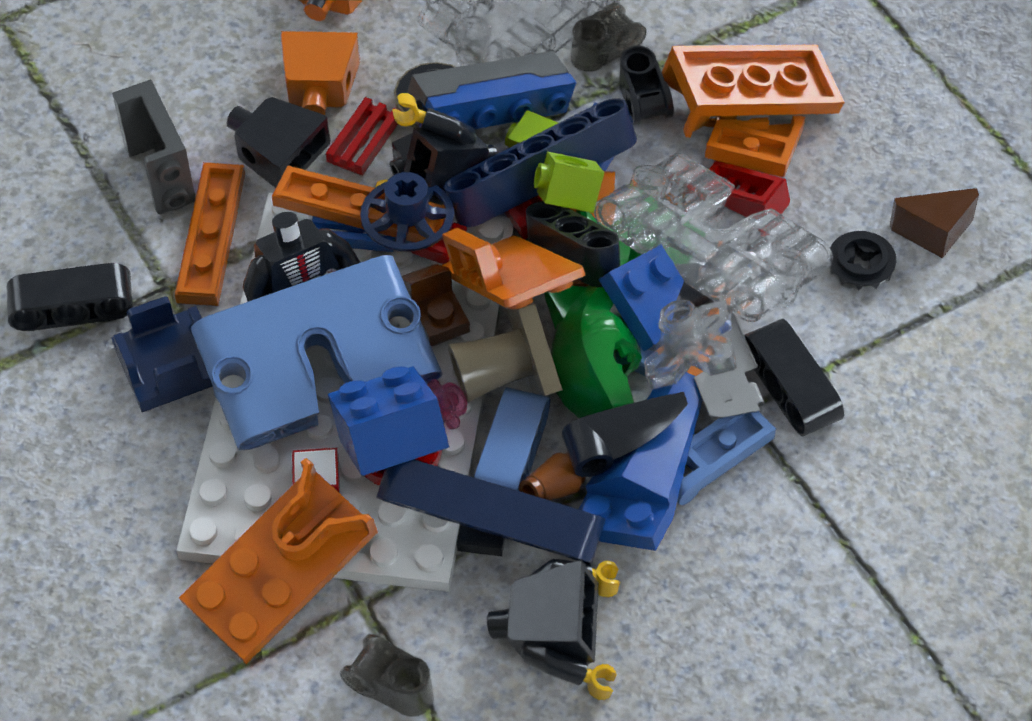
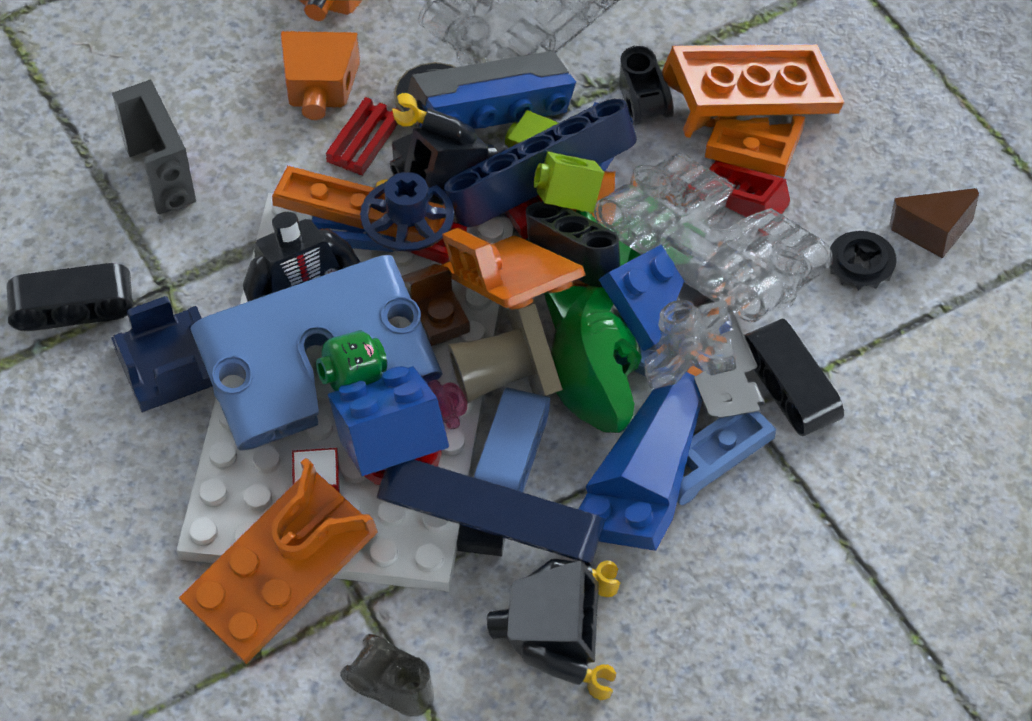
orange tile [175,162,245,306] -> none
black torso [227,97,331,188] -> none
dark orange cone [519,452,586,501] -> none
black piece [562,392,688,477] -> none
clear smoke piece [570,2,647,72] -> none
none -> green head [316,331,387,391]

